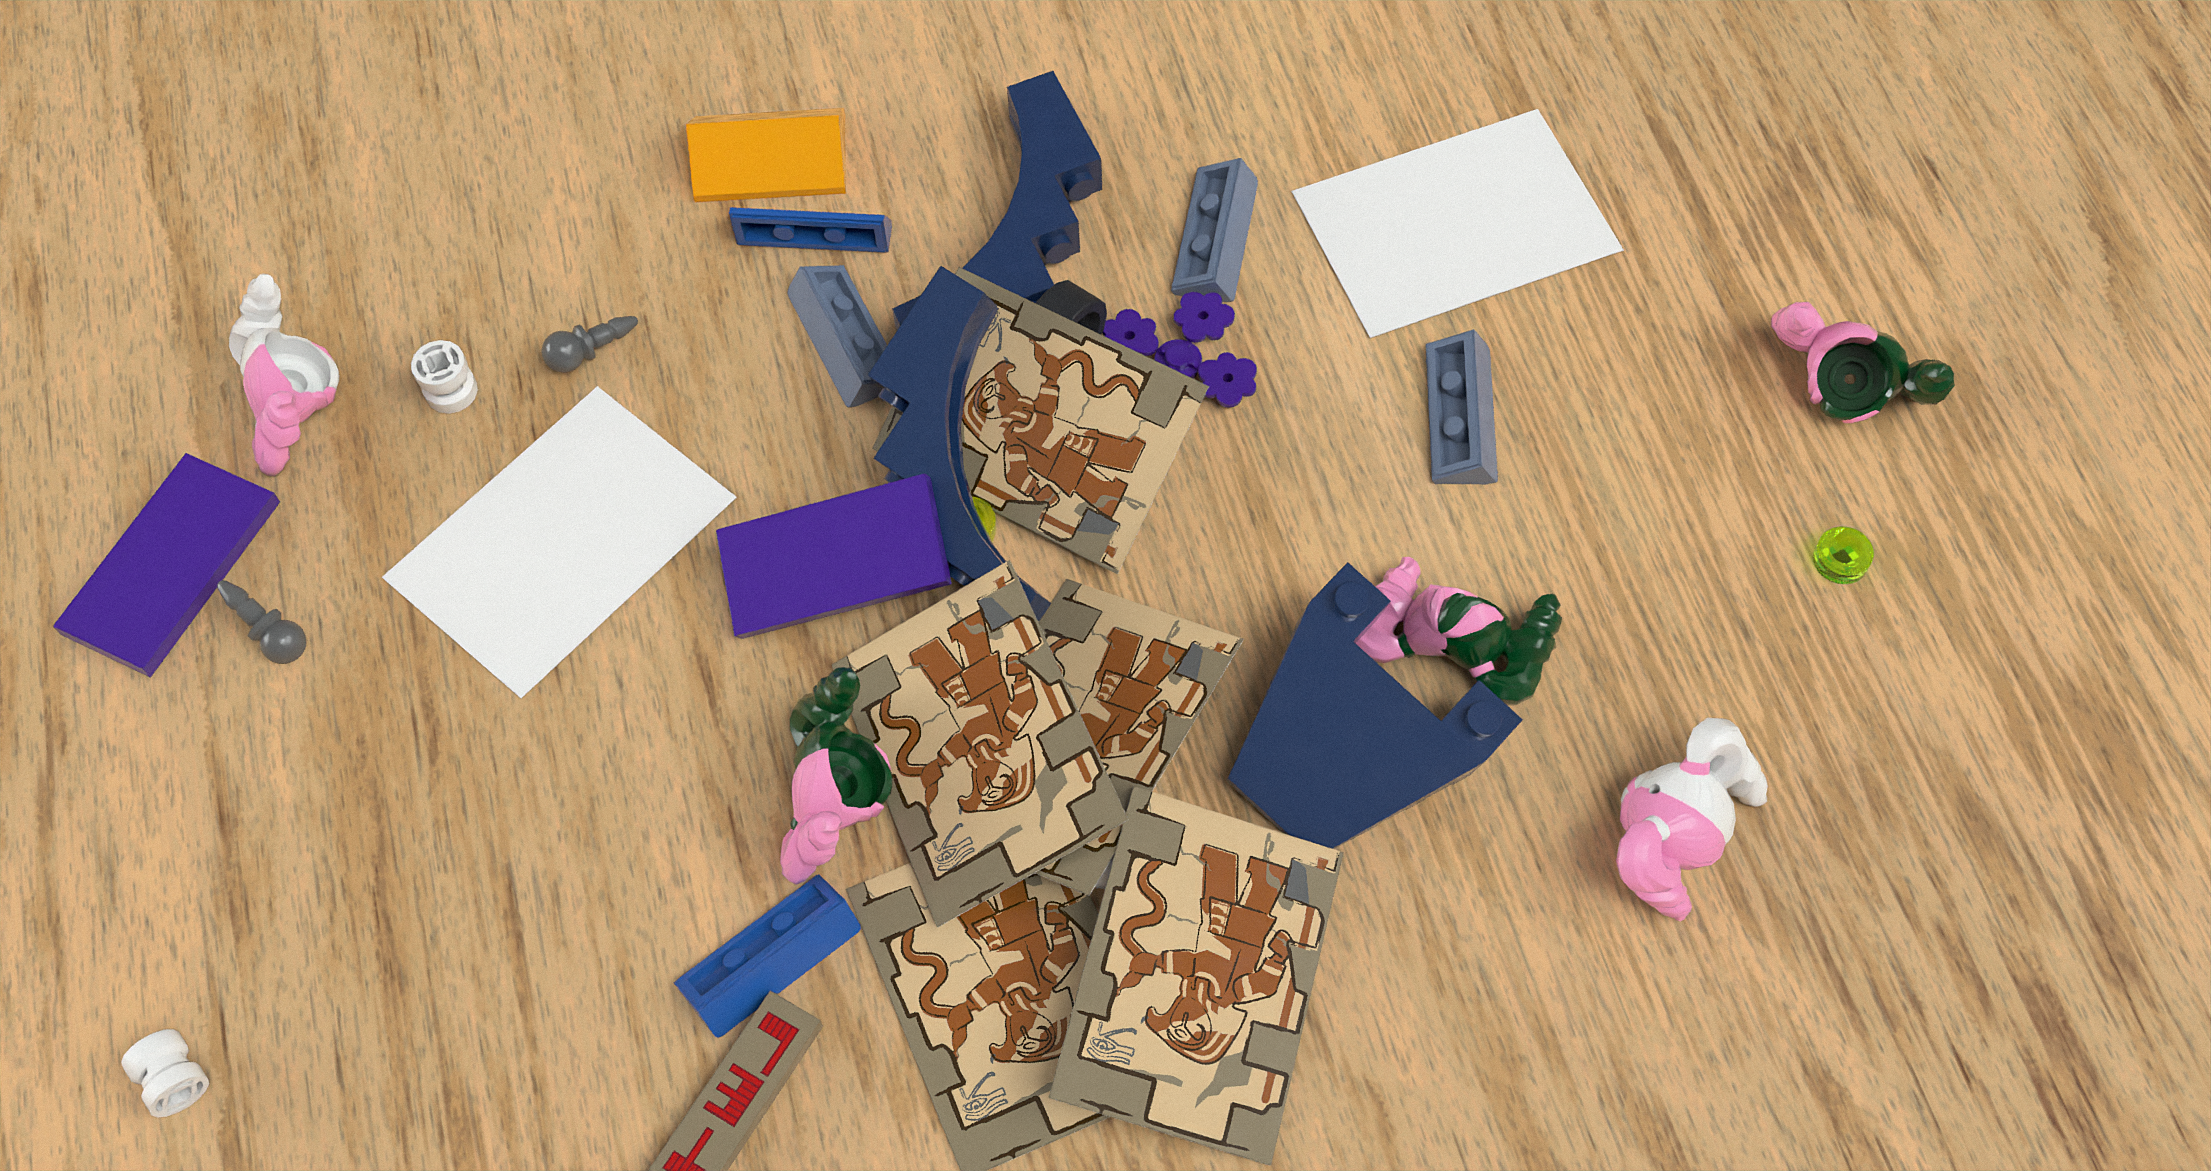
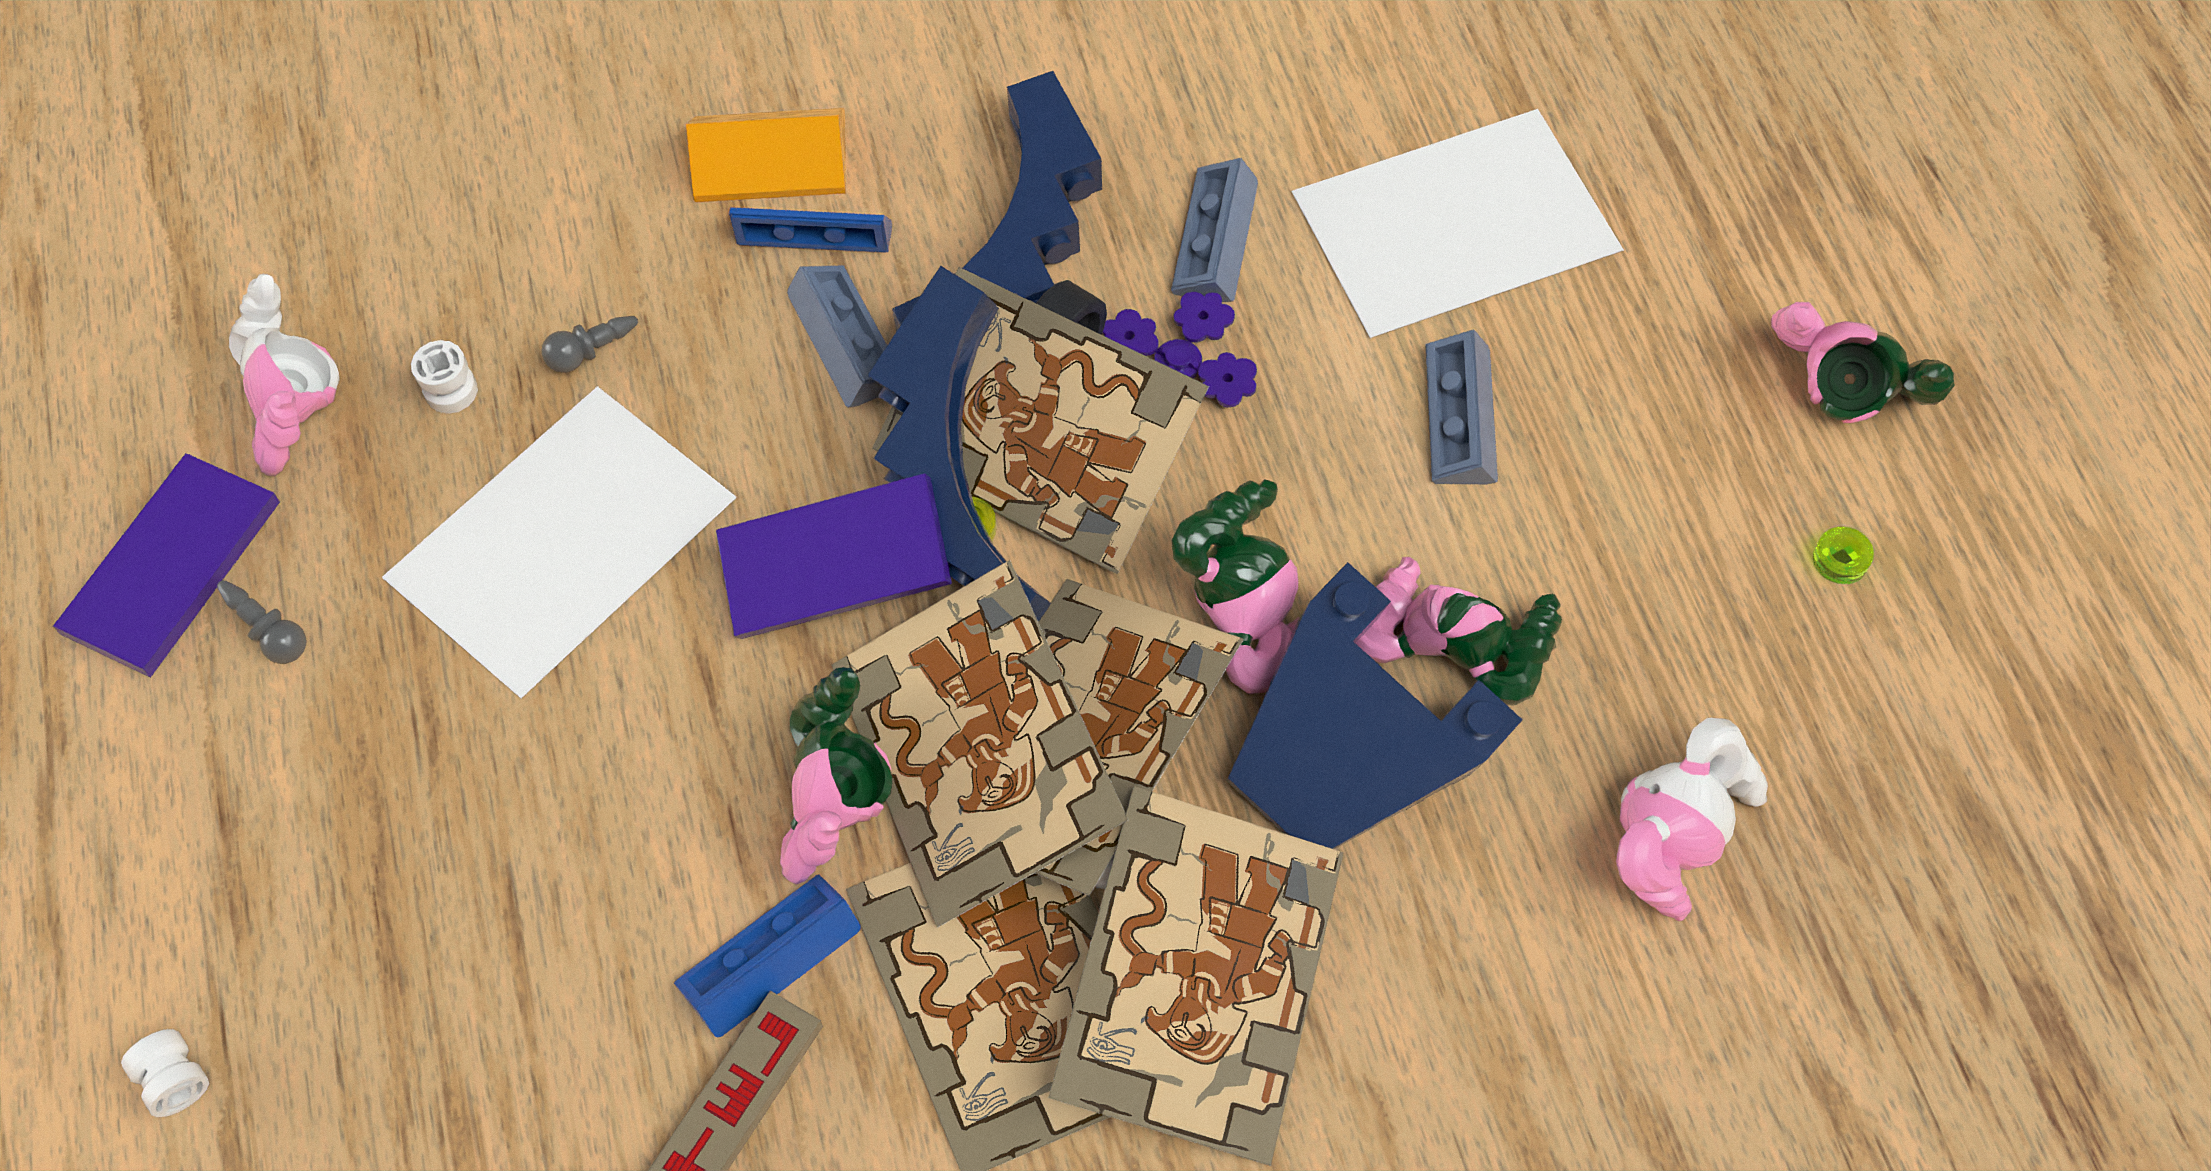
none -> hair [1171,479,1299,694]

